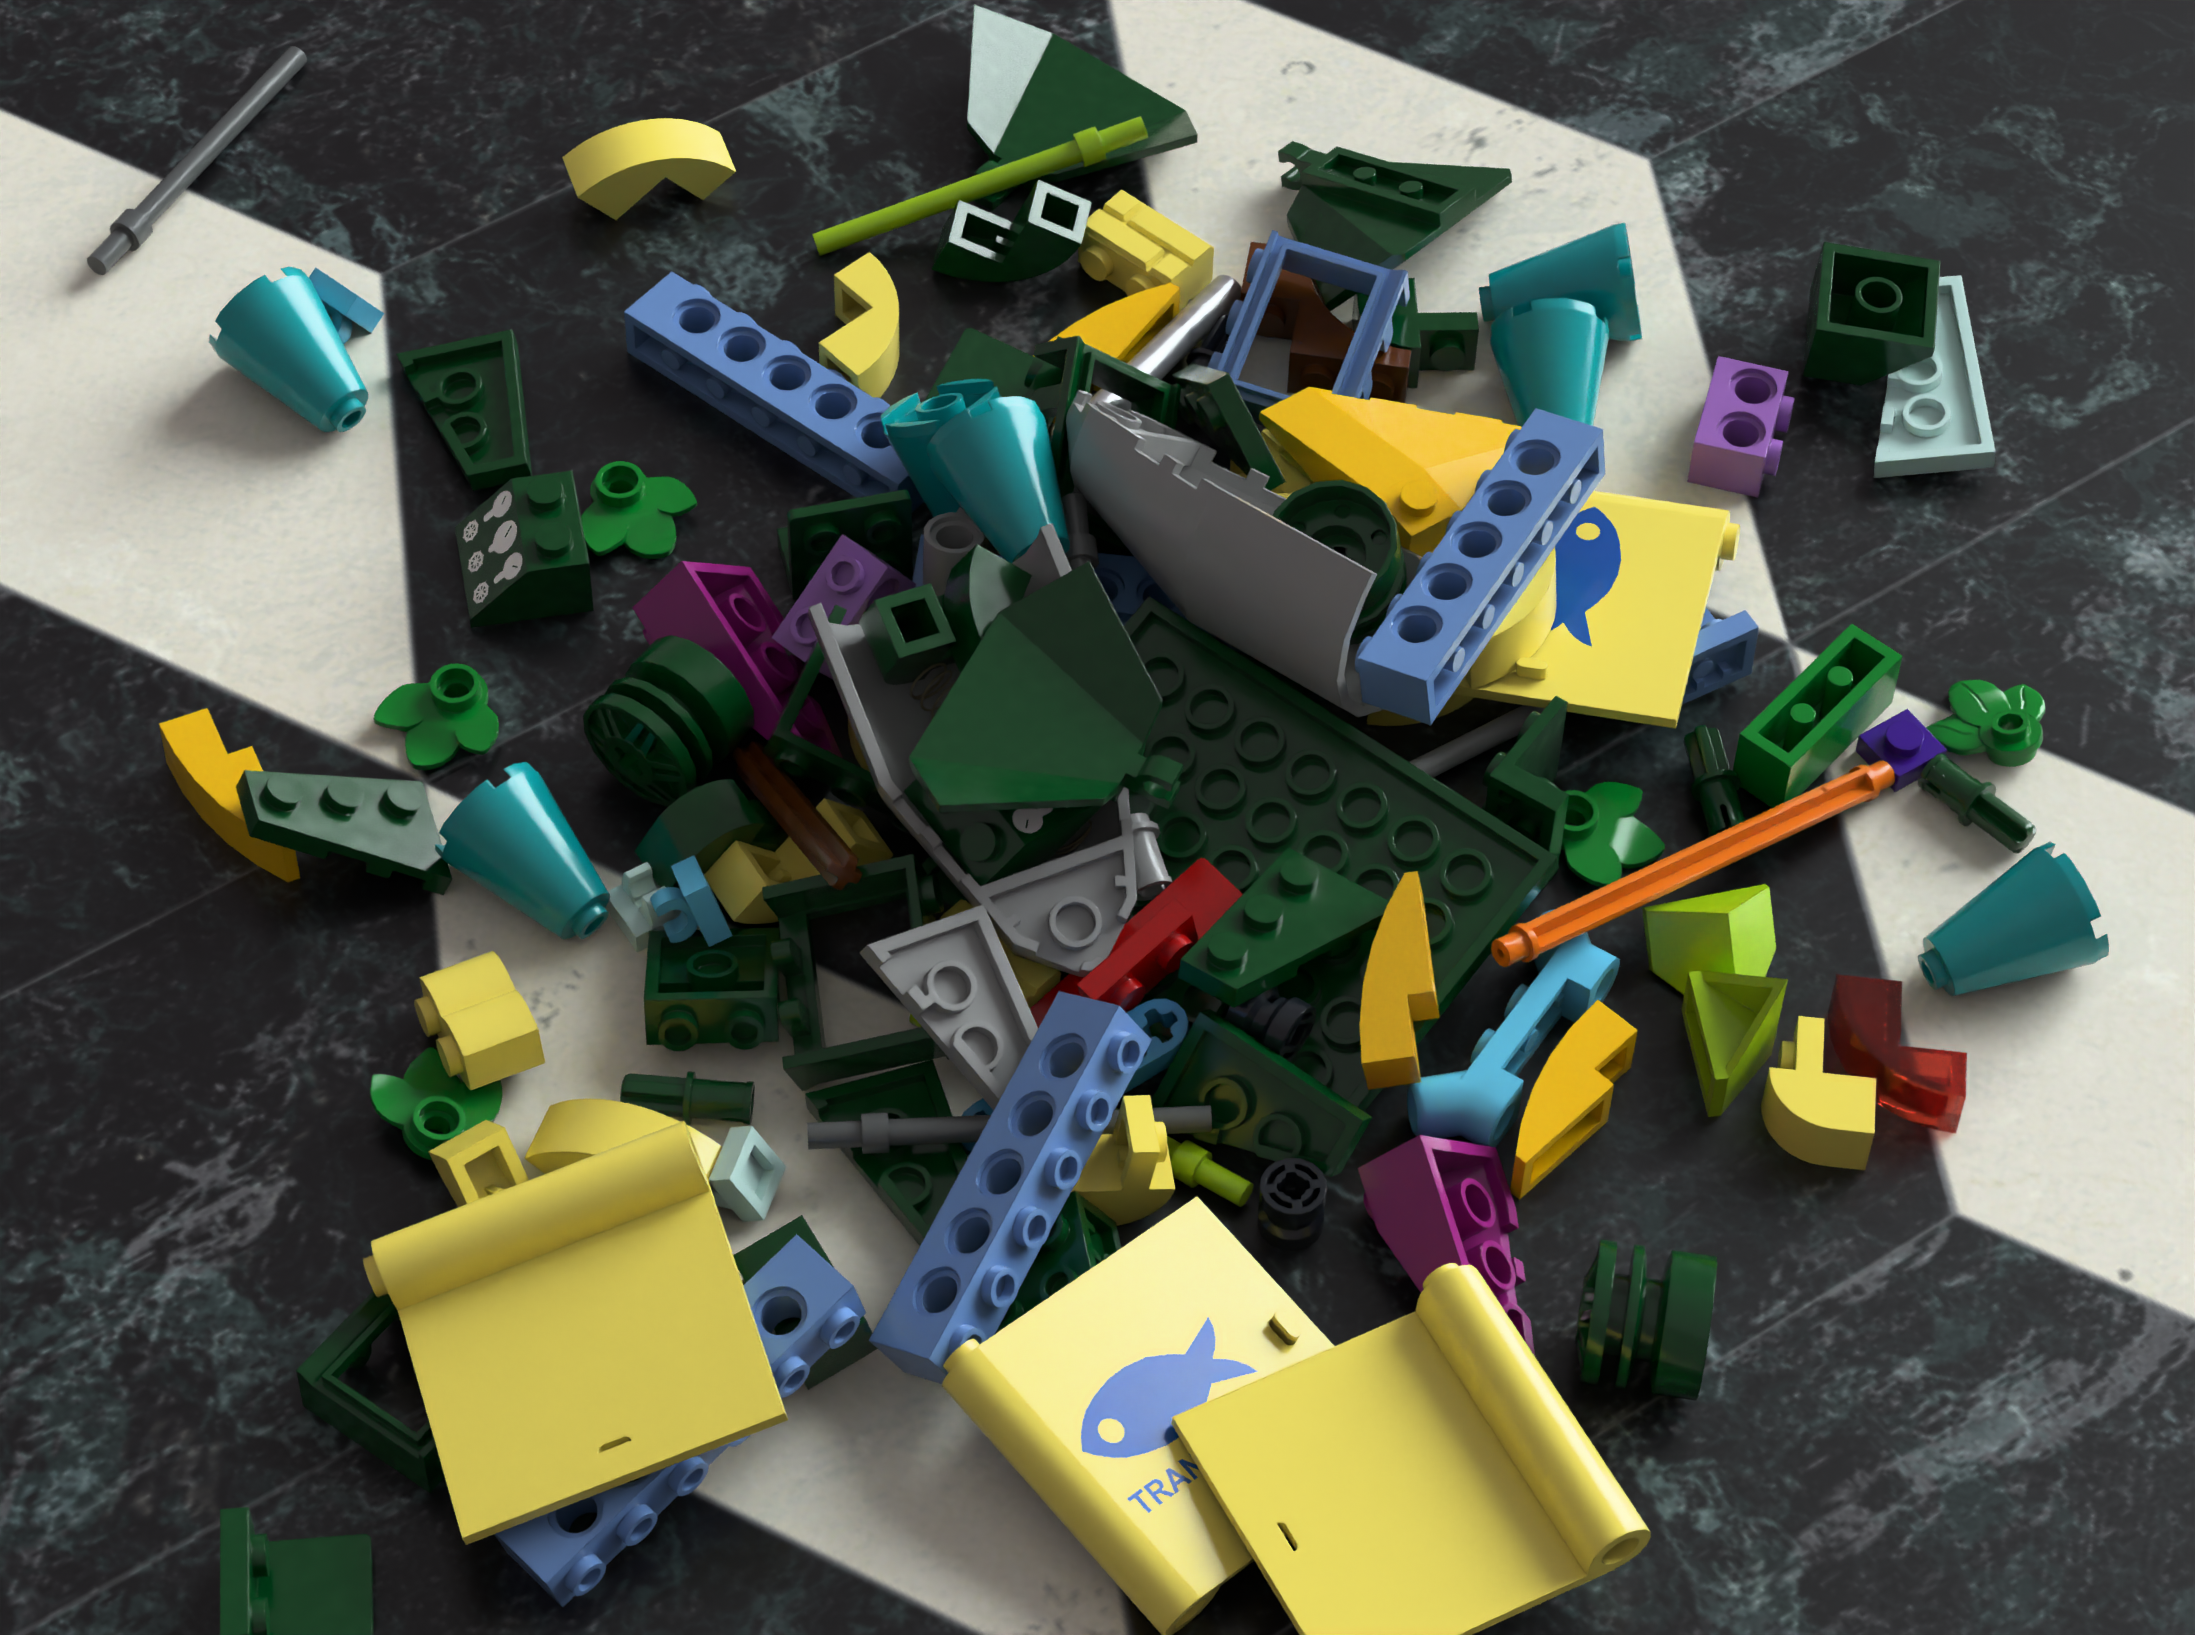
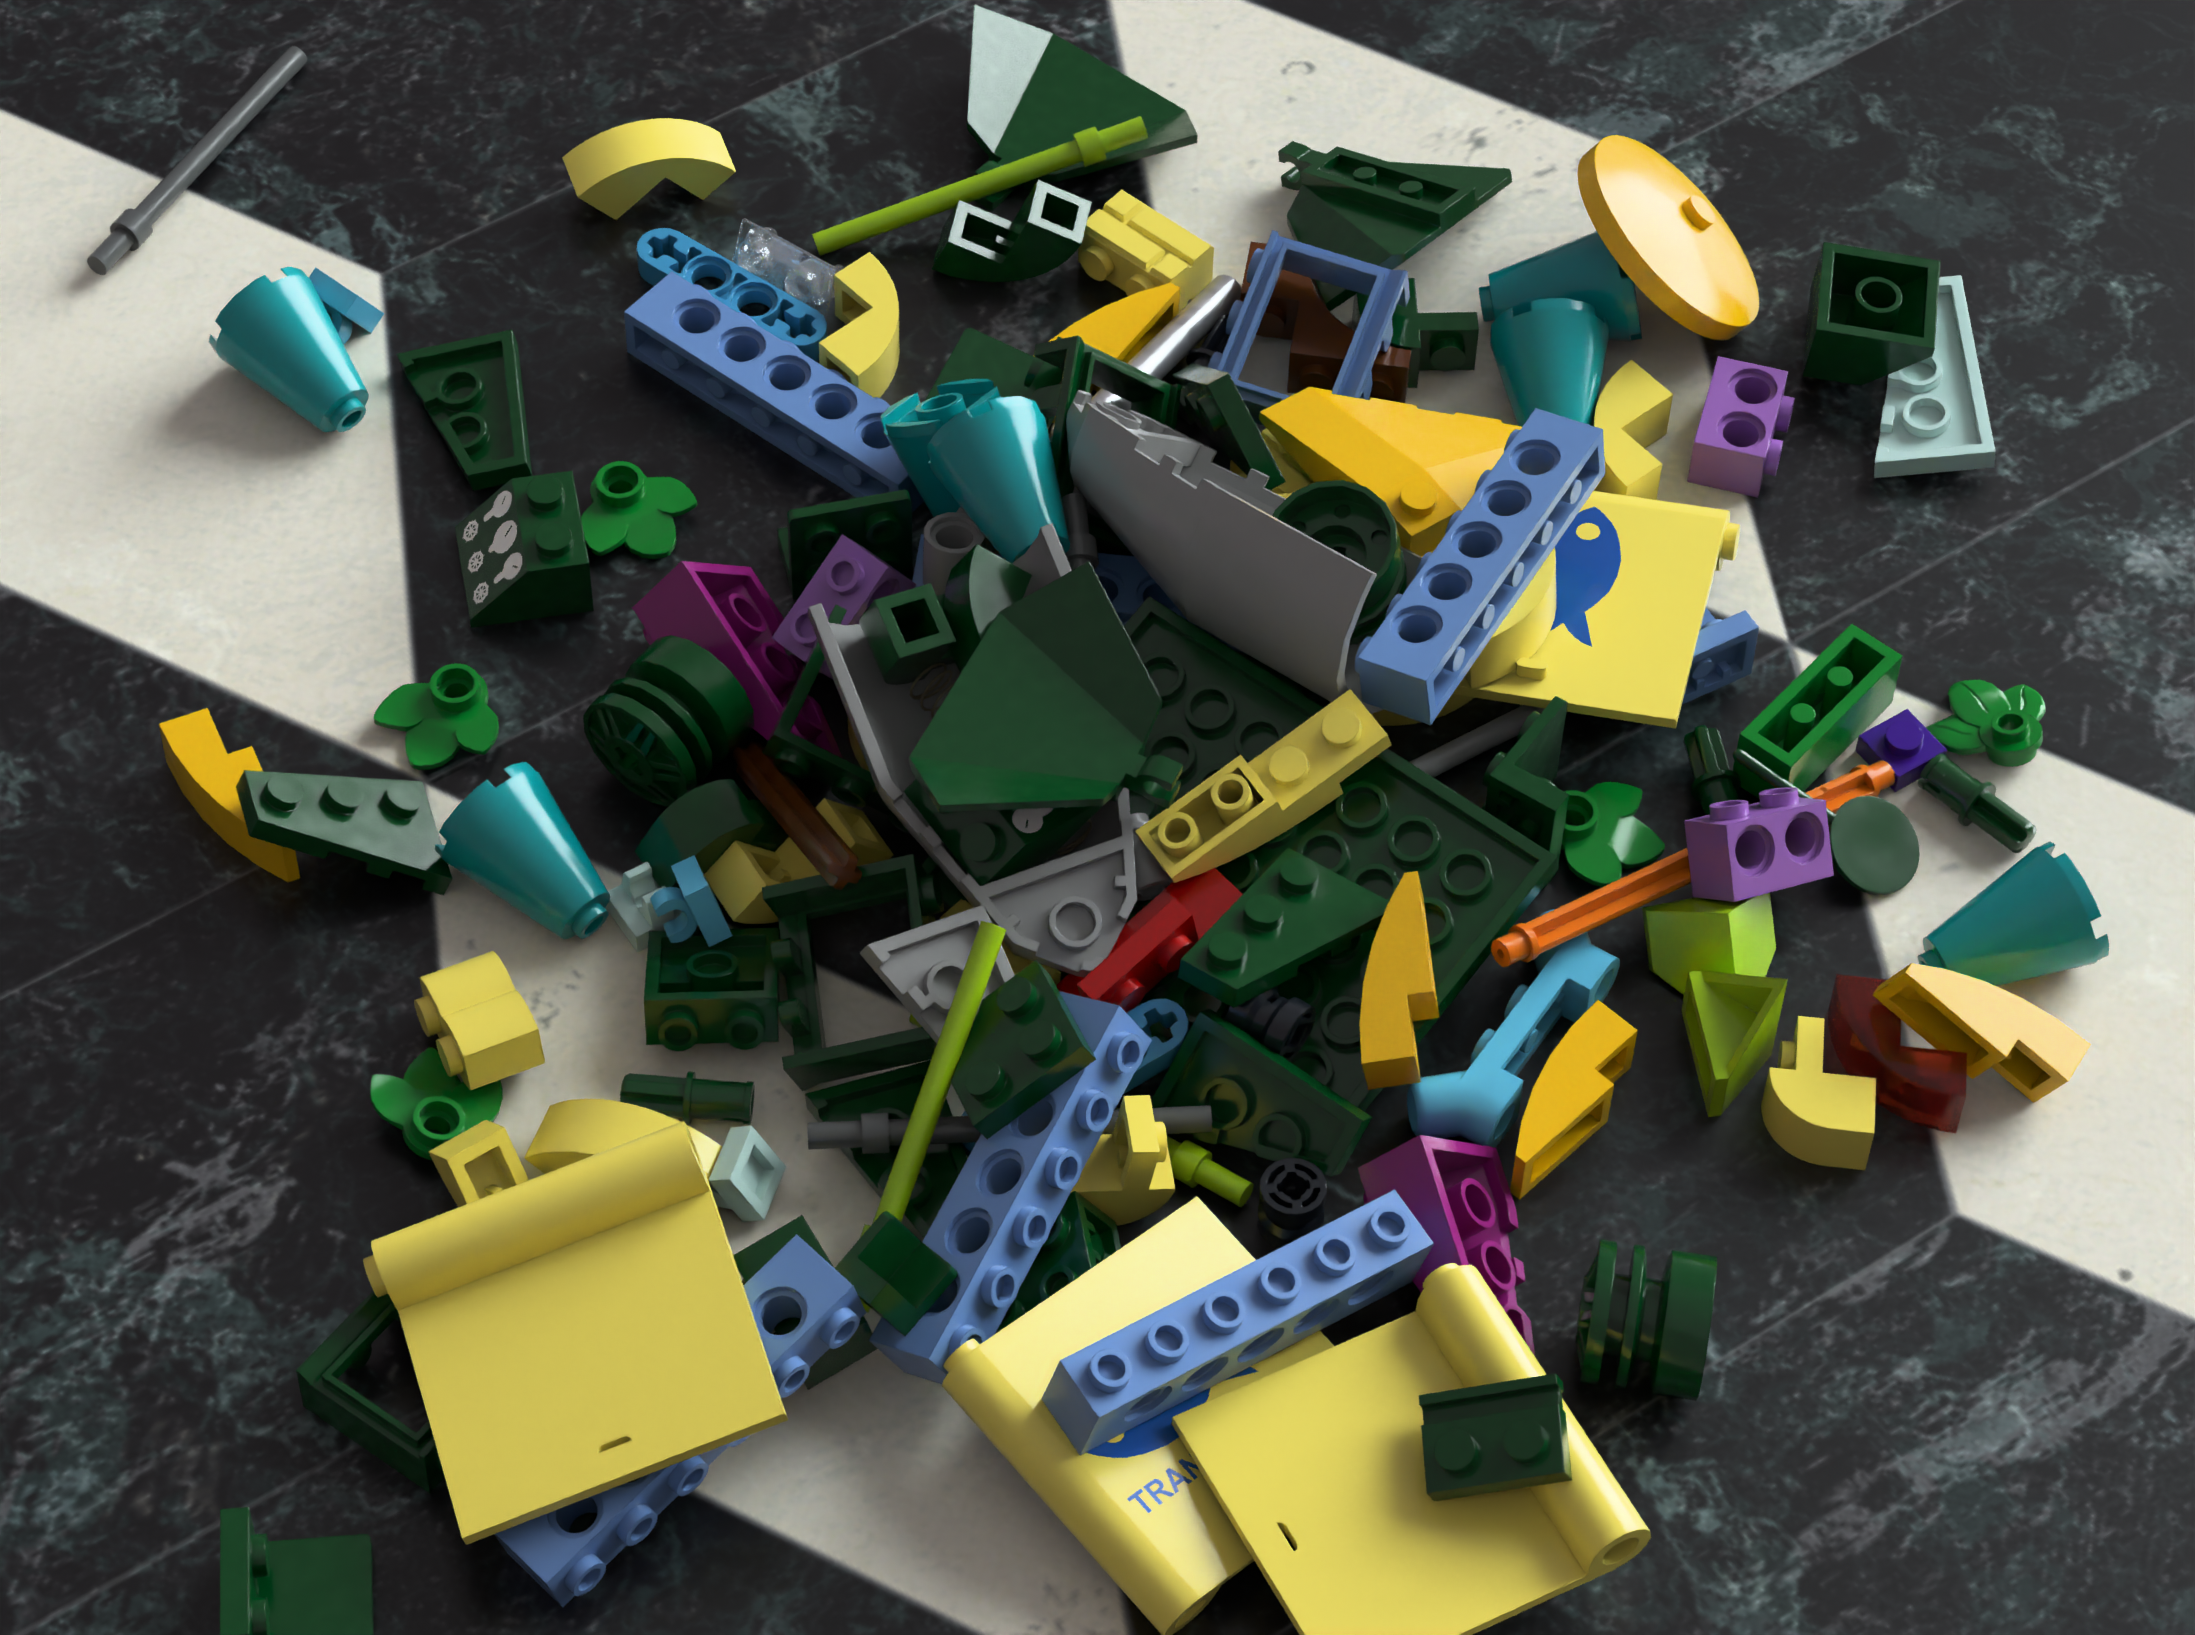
none -> dark azure beam [636,228,828,362]
none -> clear hinge [732,218,845,320]
none -> dark green panel [835,1211,957,1336]
none -> lime bar [859,921,1006,1313]
none -> dark green plate [951,960,1096,1139]
none -> medium blue brick [1042,1189,1434,1455]
none -> light yellow slope [1135,689,1392,883]
none -> dark green plate [1419,1373,1572,1501]
none -> yellow dish [1577,135,1759,340]
none -> light yellow brick [1593,360,1673,500]
none -> medium lavender brick [1684,787,1834,902]
none -> dark green piece [1733,749,1920,895]
none -> yellow slope [1872,963,2091,1103]

